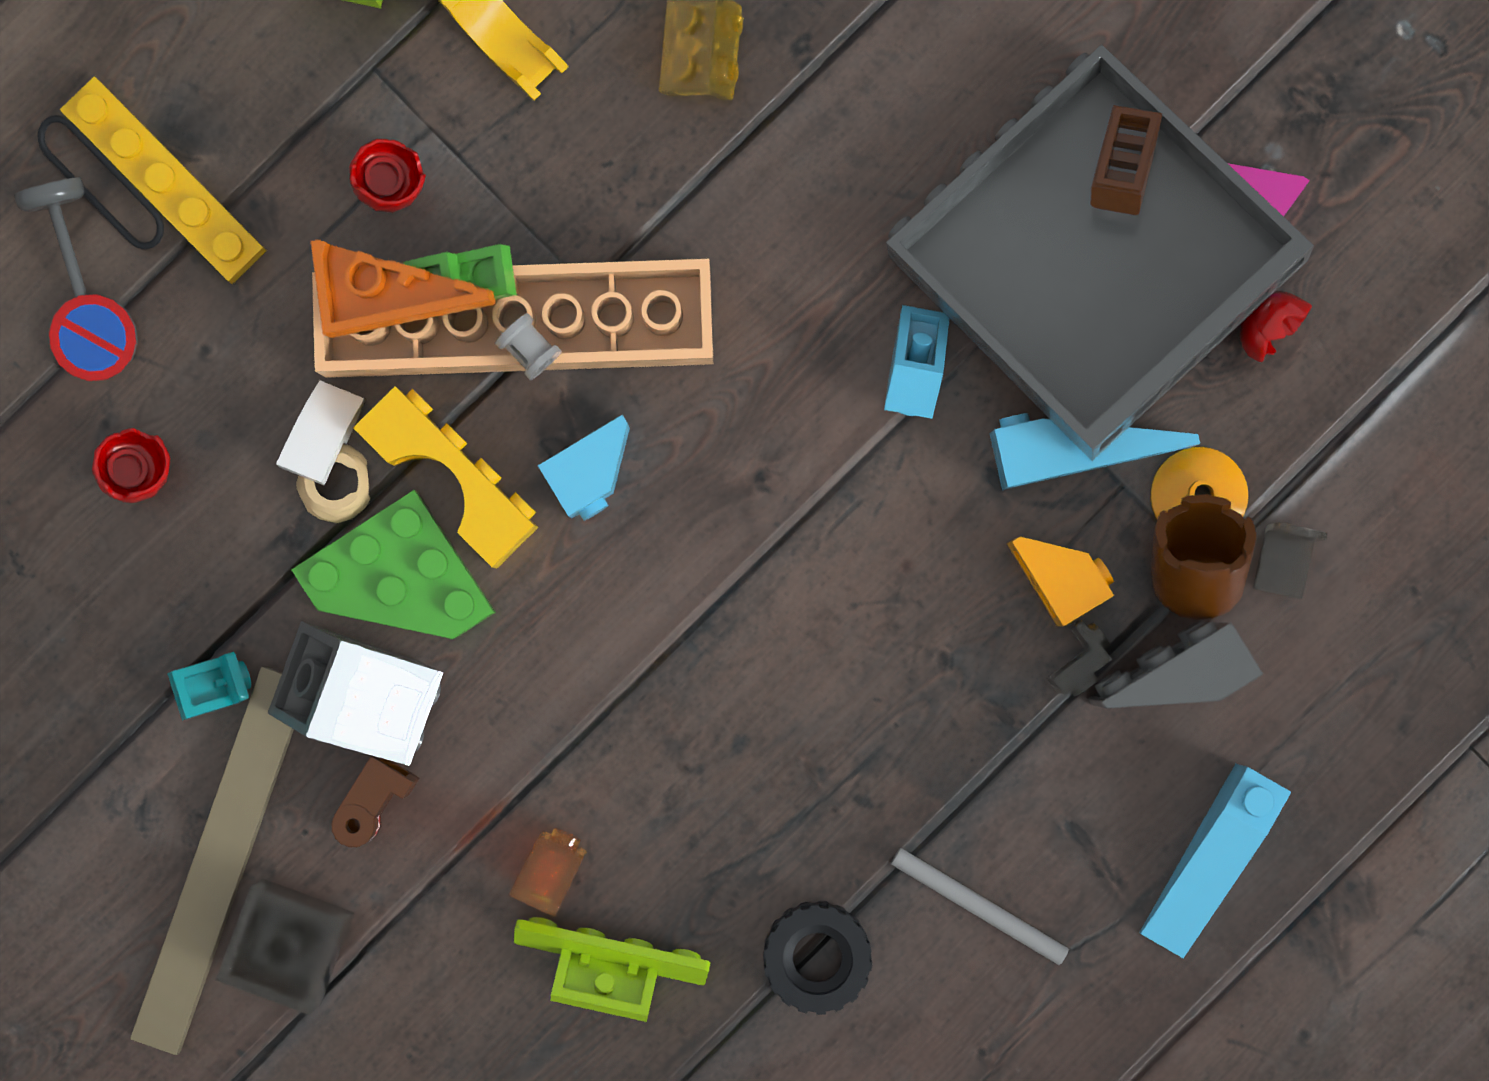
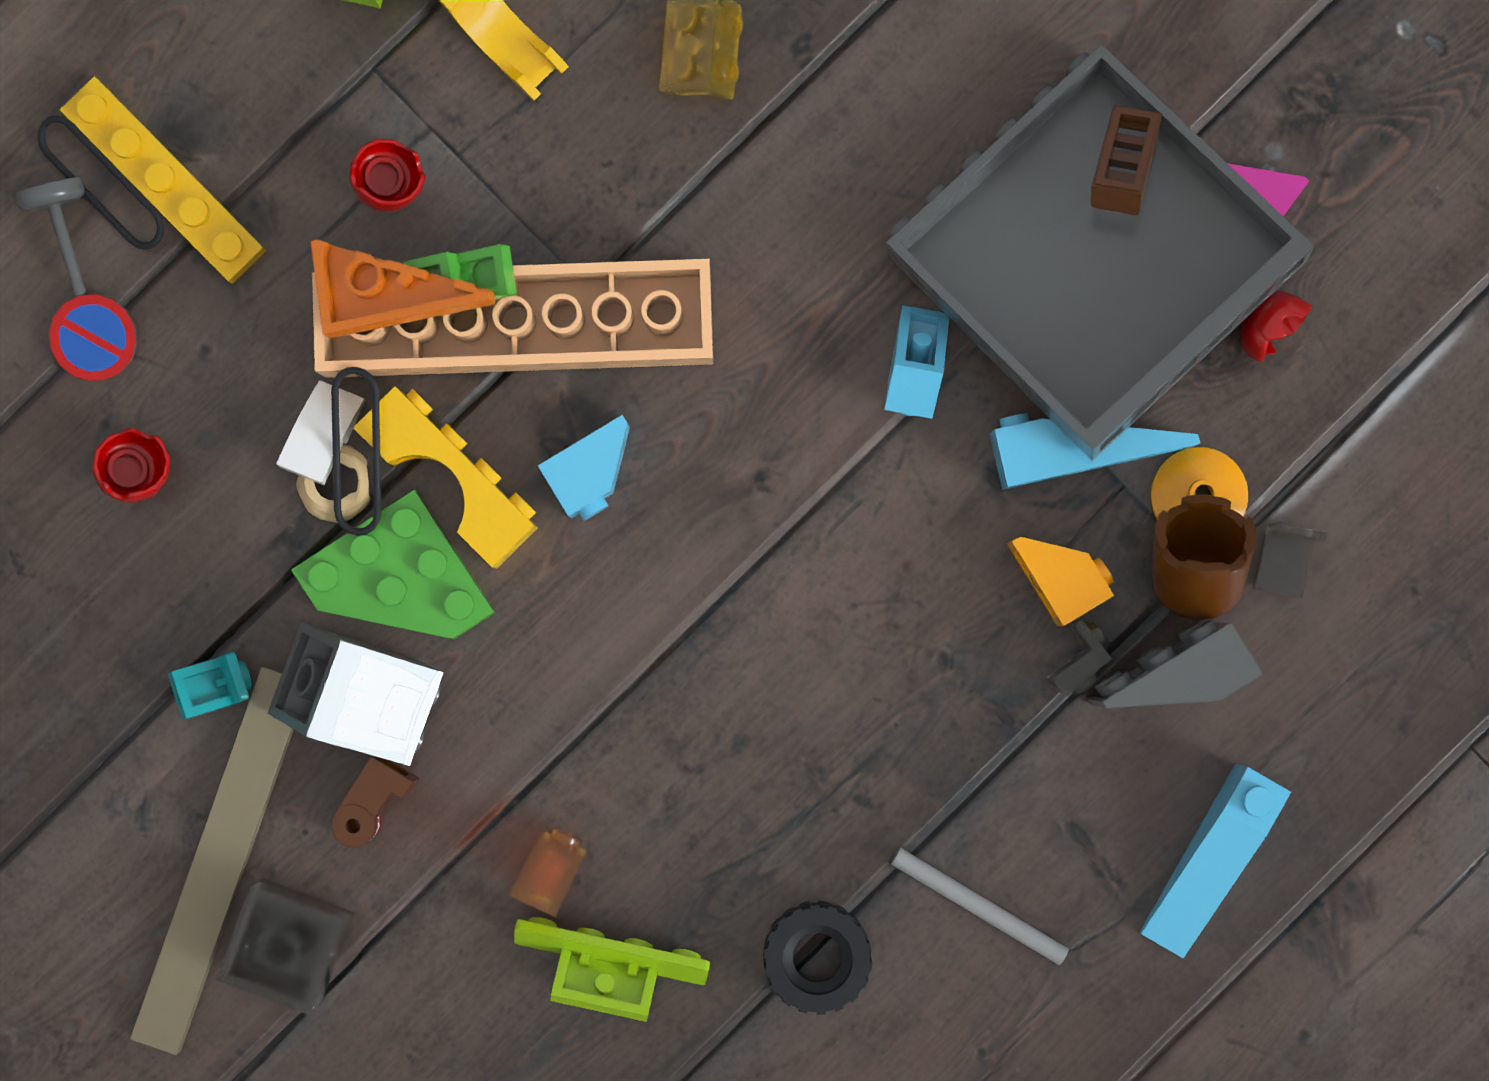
light grey bush [495,313,562,380] -> none
none -> black piece [331,367,381,536]

